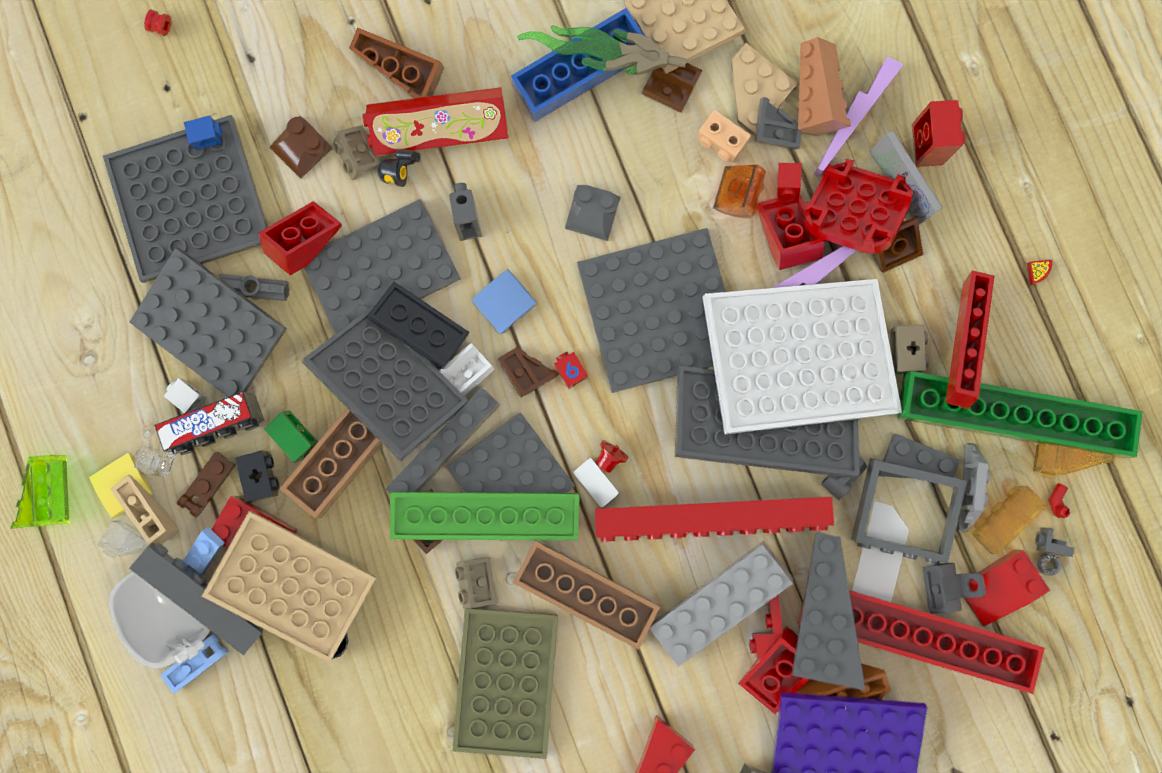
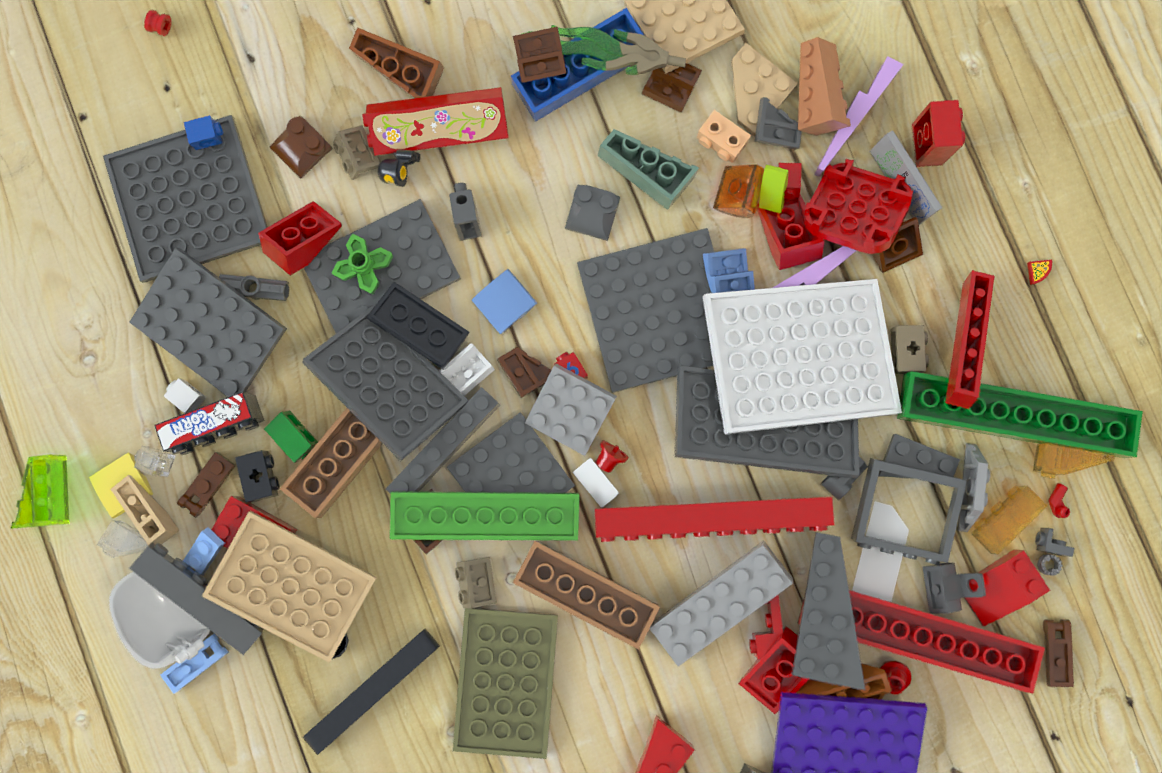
none -> black beam [302,628,440,755]
none -> bright green plant [332,234,393,294]
none -> reddish brown slope [513,26,566,83]
none -> light grey plate [525,364,617,456]
none -> sand green wedge [598,129,699,210]
none -> medium blue slope [703,248,755,293]
none -> lime slope [759,164,788,213]
none -> red piece [880,661,912,695]
none -> reddish brown plate [1043,619,1074,687]

